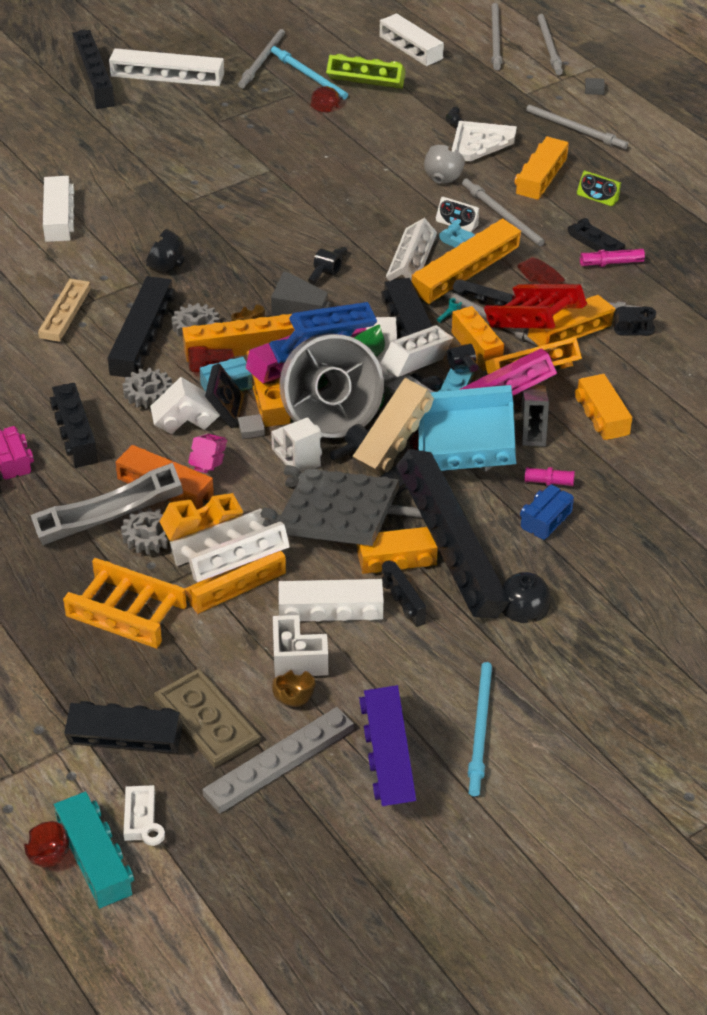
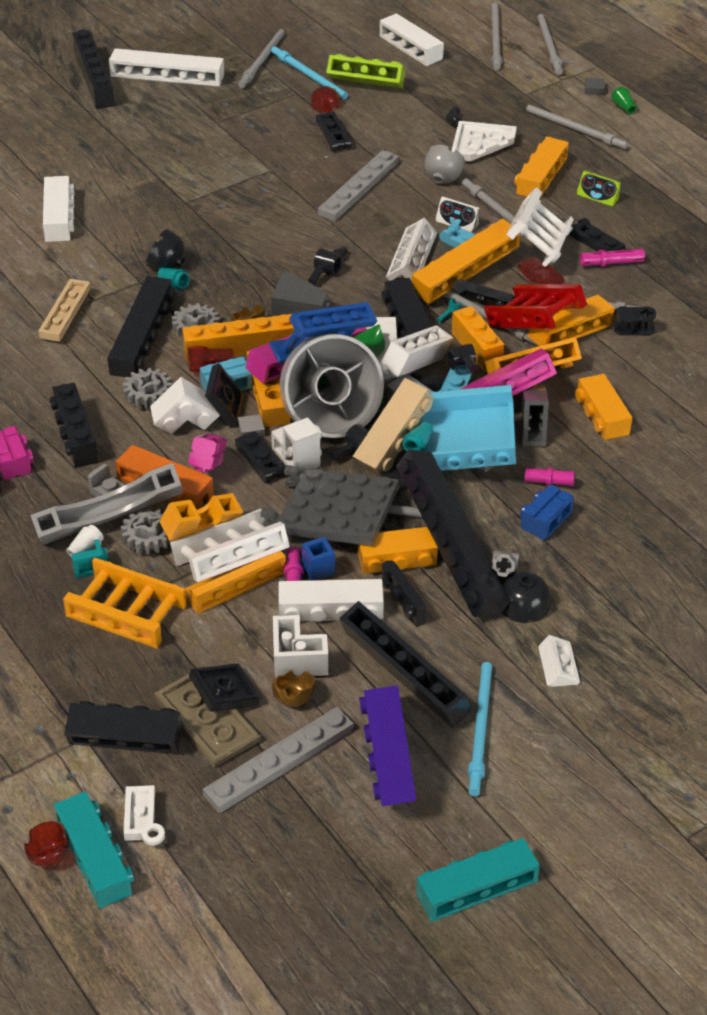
none -> white cone [66,524,104,558]
none -> teal bracket [71,539,109,579]
none -> light grey bracket [88,463,125,497]
none -> teal cone [158,268,190,290]
none -> black tile [189,663,261,712]
none -> black plate [235,431,286,483]
none -> dark pink pin [284,547,304,581]
none -> blue brick [301,537,335,581]
none -> black plate [316,112,351,151]
none -> light grey plate [318,150,399,221]
none -> black brick [339,601,471,728]
none -> teal cone [403,422,433,451]
none -> teal brick [416,838,540,922]
none -> light grey piece [492,550,519,577]
none -> white fence [506,187,574,267]
none -> white slope [539,635,580,687]
none -> green cone [612,87,637,114]

